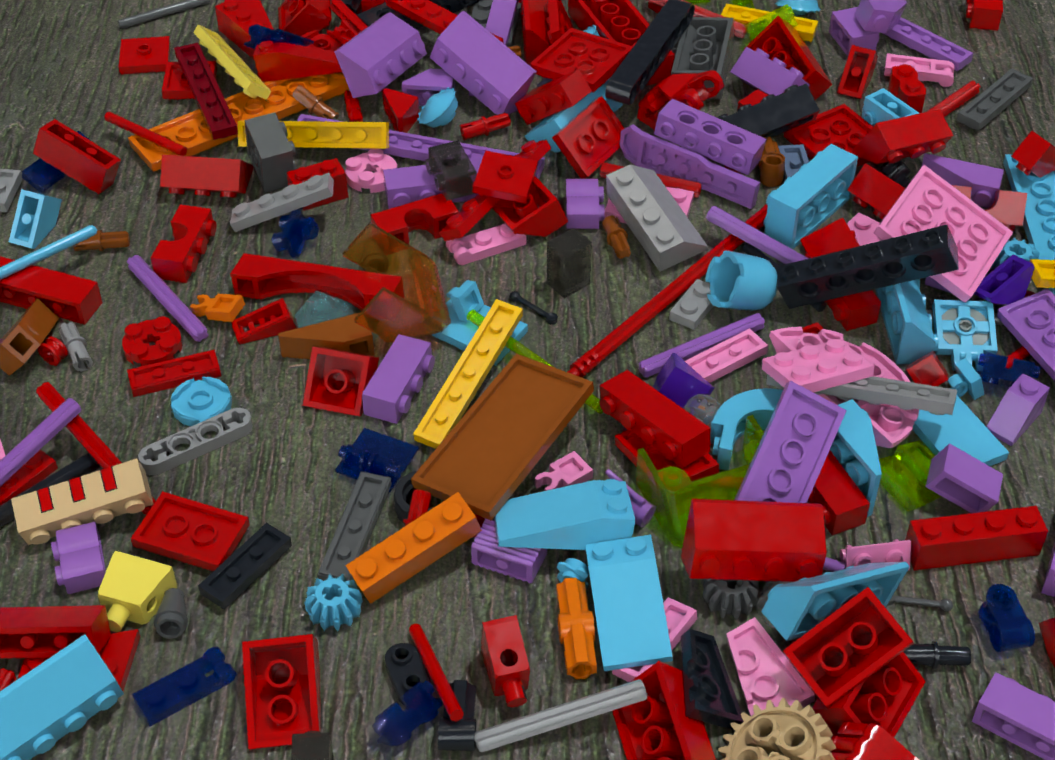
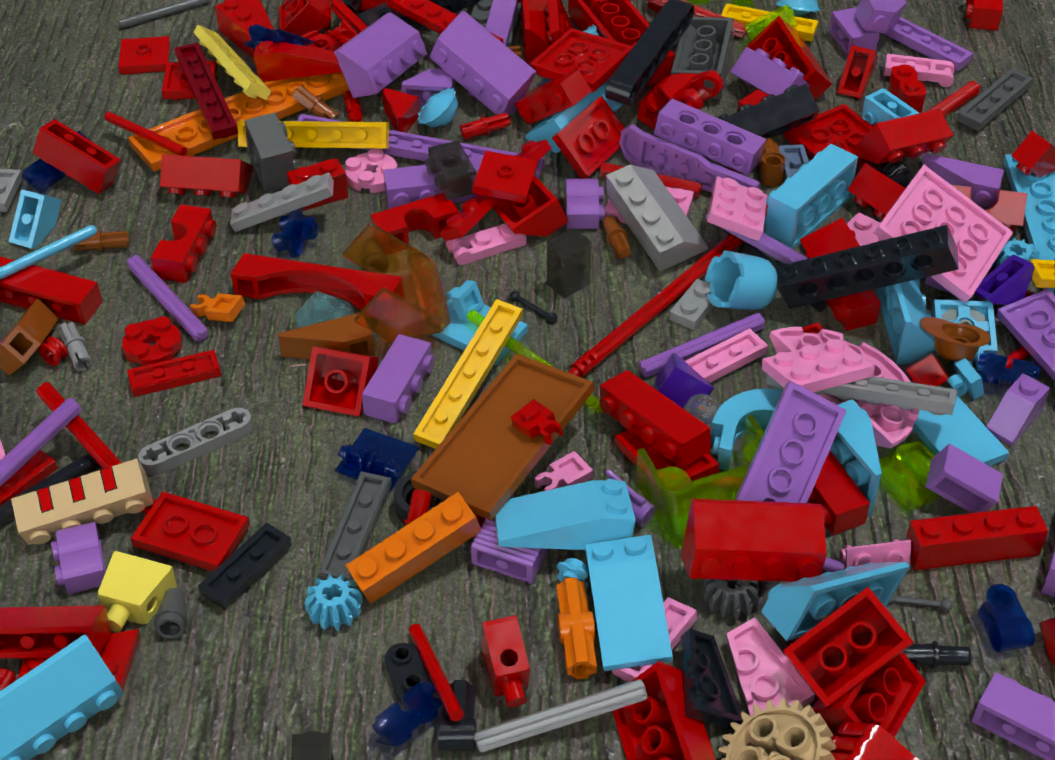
clear blue plate [132,647,237,727] -> none
medium azure tile [171,377,232,426] -> none
red slope [231,298,297,344] -> none
red slope [242,634,321,750] -> none
none -> red plate [510,399,564,445]
none -> bright pink plate [707,176,768,241]
none -> dark orange piece [920,317,990,362]

